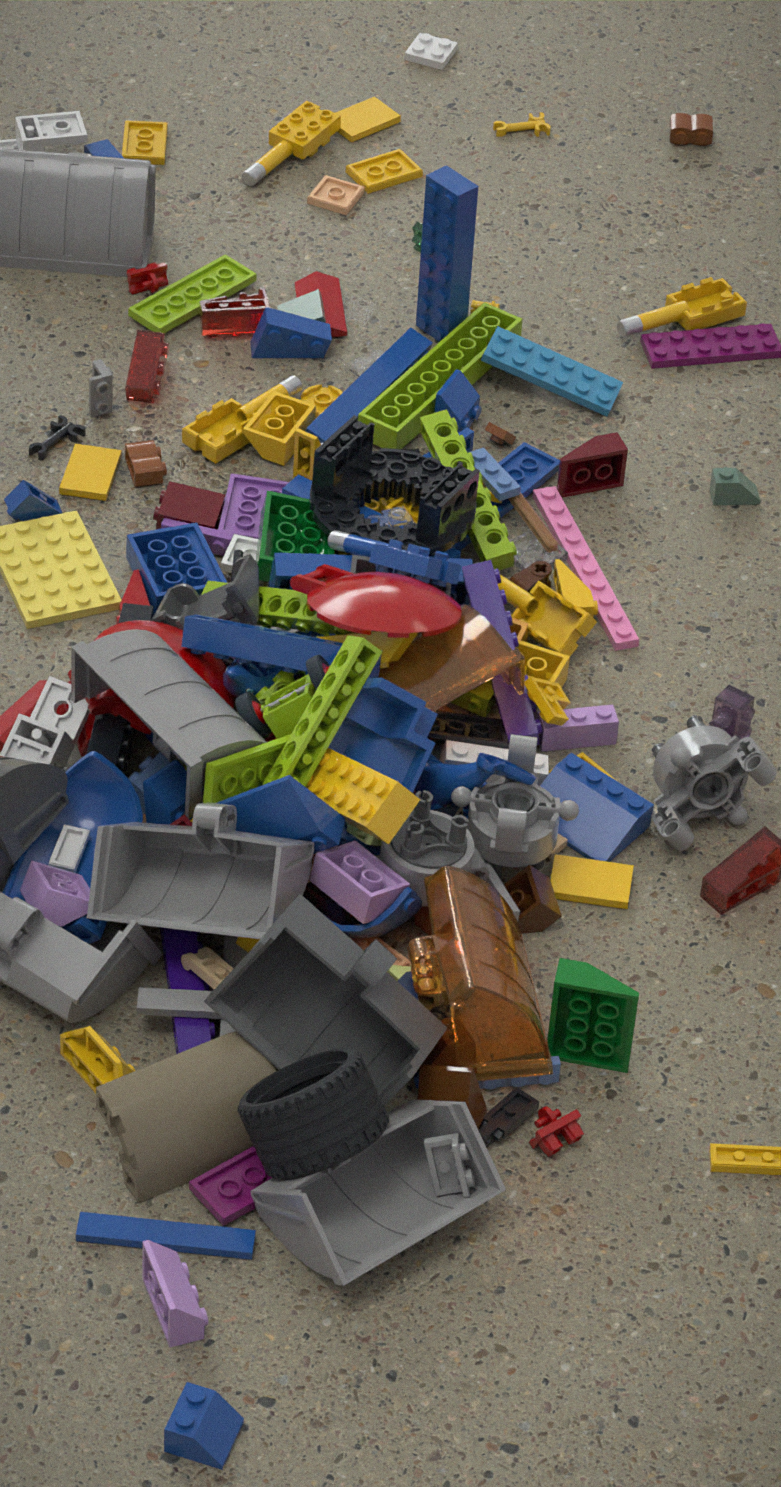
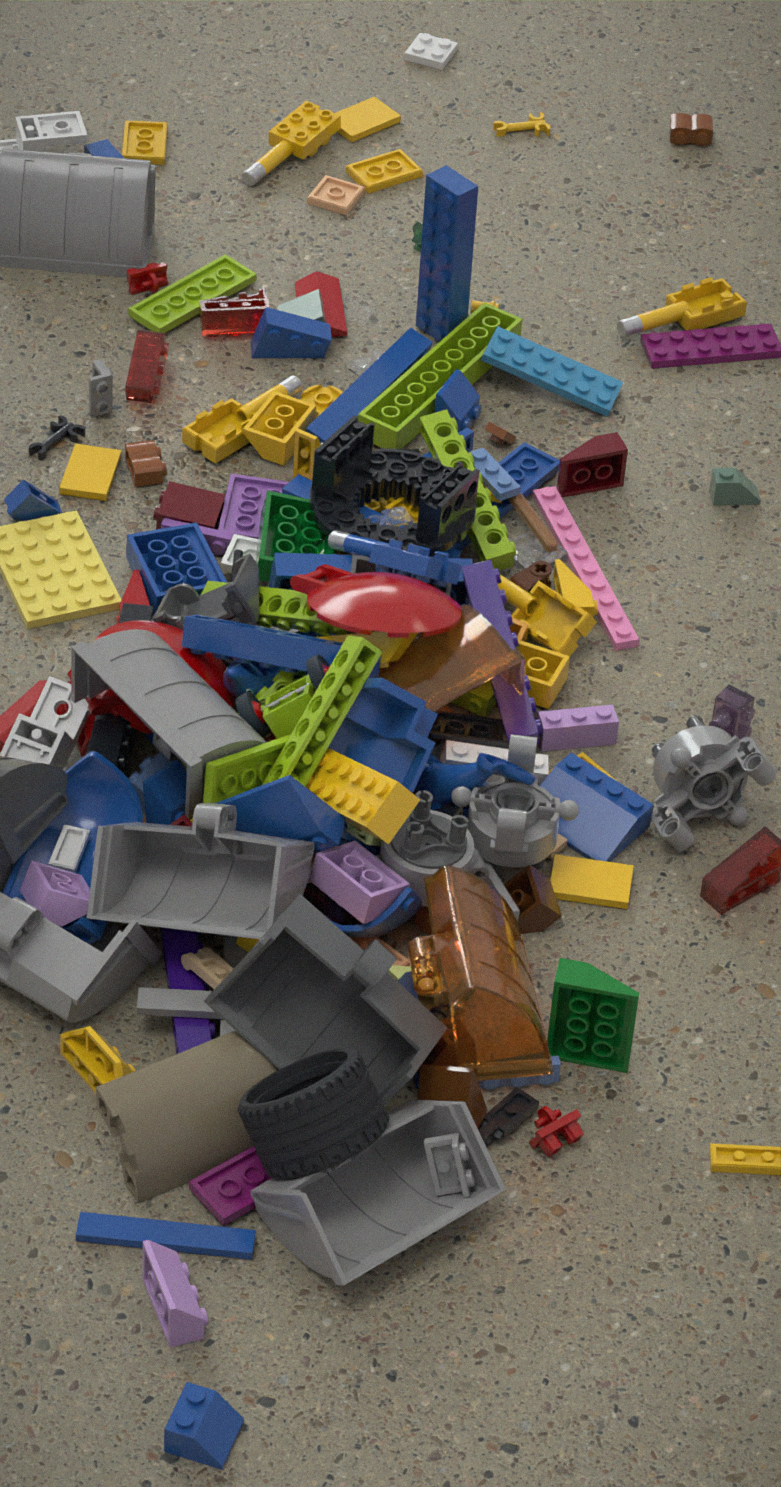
yellow plate [524,676,570,726] -> none

